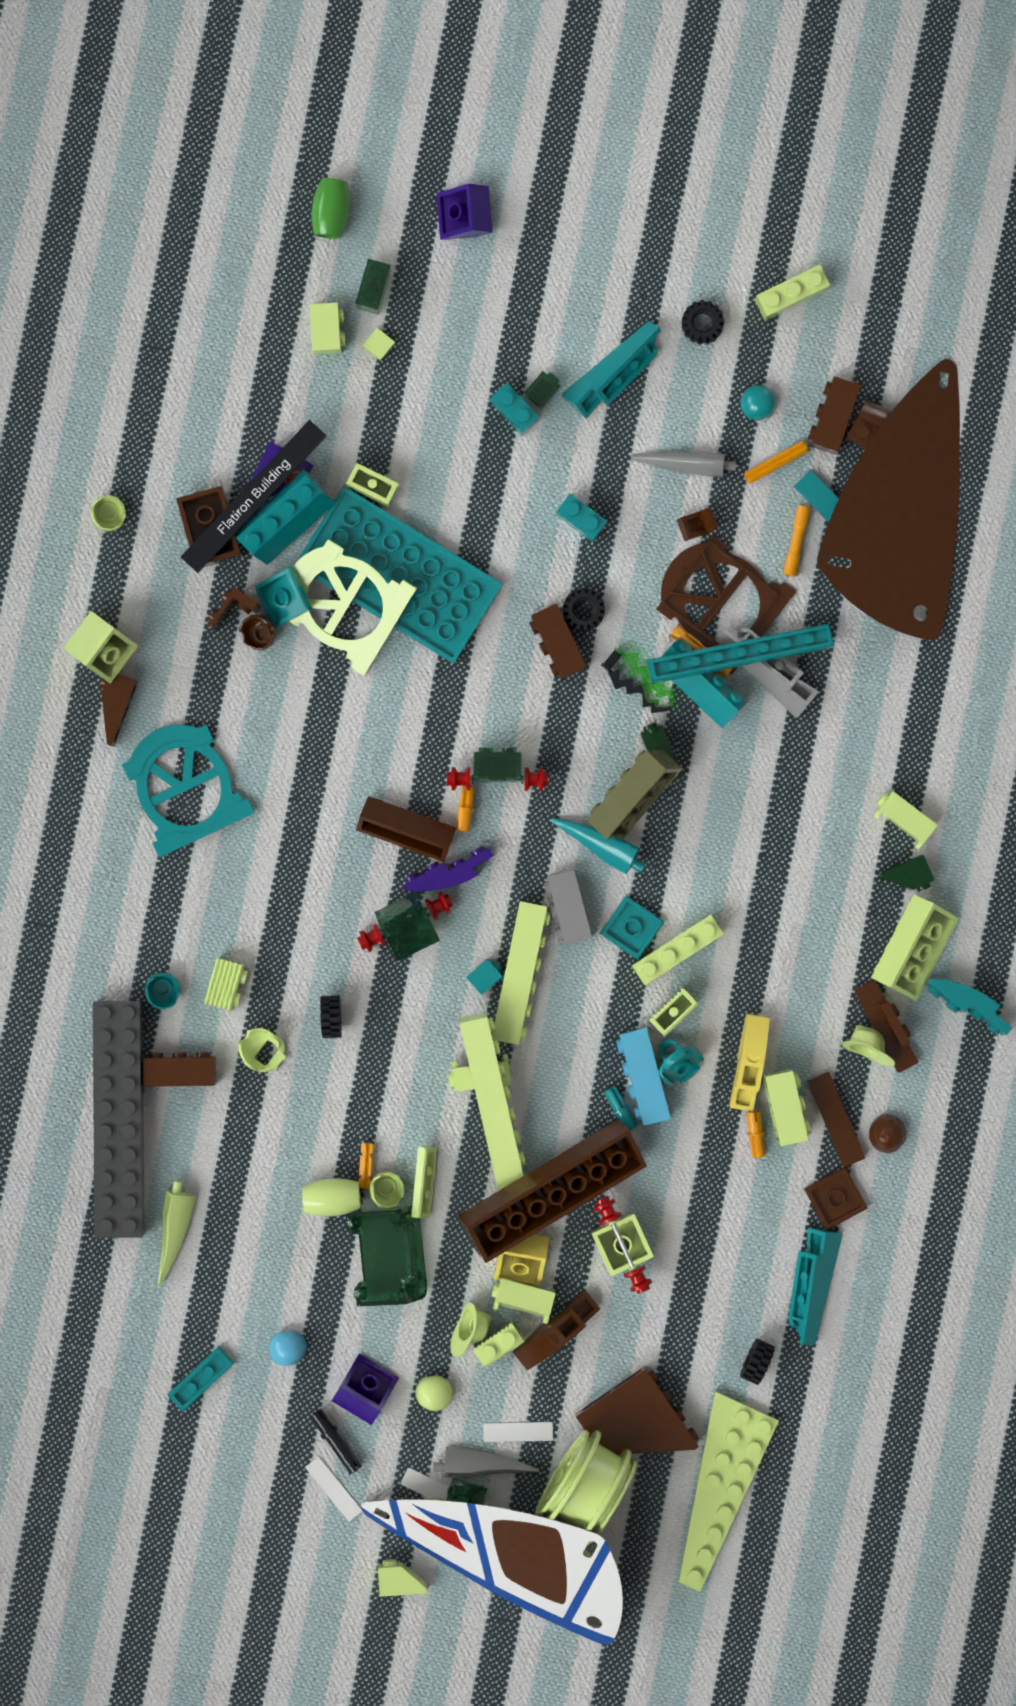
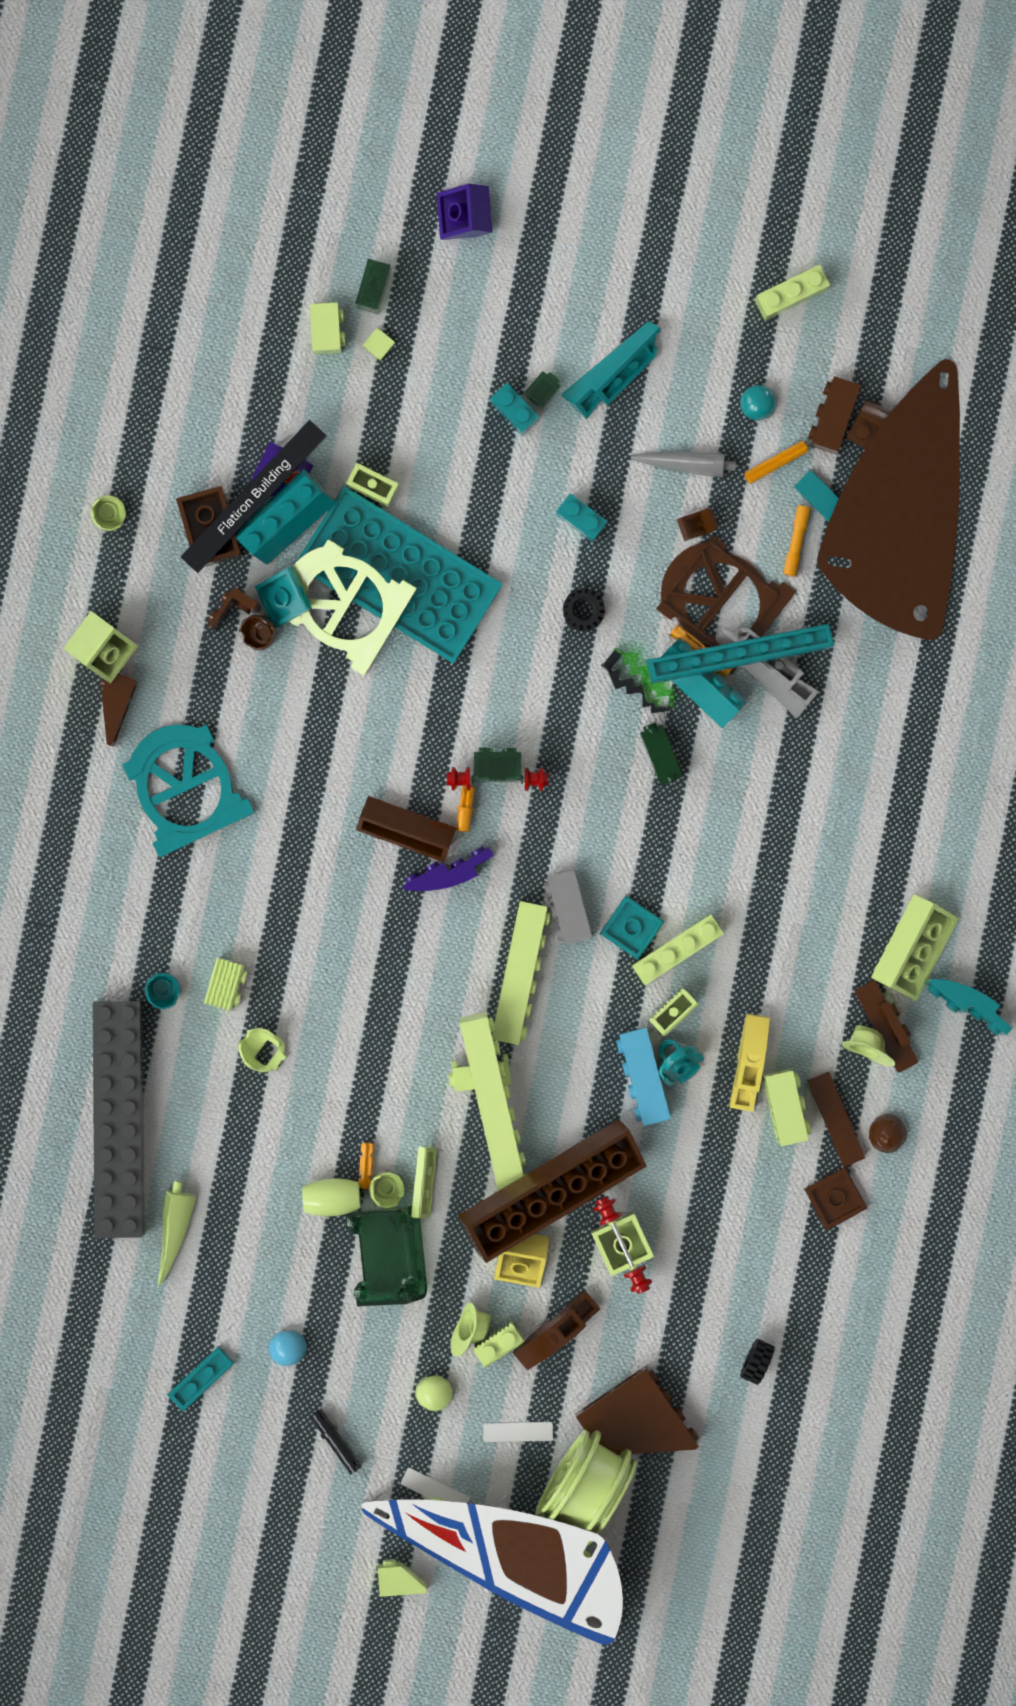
reddish brown brick [143,1052,216,1087] -> none
white sticker [305,1456,362,1522] -> none
bright green piece [311,178,350,239] -> none
black tyre [320,995,342,1038] -> none
dark purple slope [331,1354,399,1425] -> none
clear green brick [357,892,454,961] -> none
light grey piece [433,1447,539,1478] -> none
clear green bracket [446,1478,487,1505] -> none
teal brick [466,958,503,995] -> none
yellowish green brick [491,1278,556,1324] -> none
reddish brown brick [529,603,587,680] -> none
teal piece [550,817,646,874] -> none
olive brick [587,750,683,839] -> none
teal axle [604,1086,638,1131] -> none
yellowish green wing [678,1391,779,1592] -> none
black tyre [681,300,724,345] -> none
light orange axle [746,1110,765,1158] -> none
teal wedge [788,1228,843,1345] -> none
yellowish green brick [873,791,938,849] -> none
dark green slope [878,855,935,892] -> none

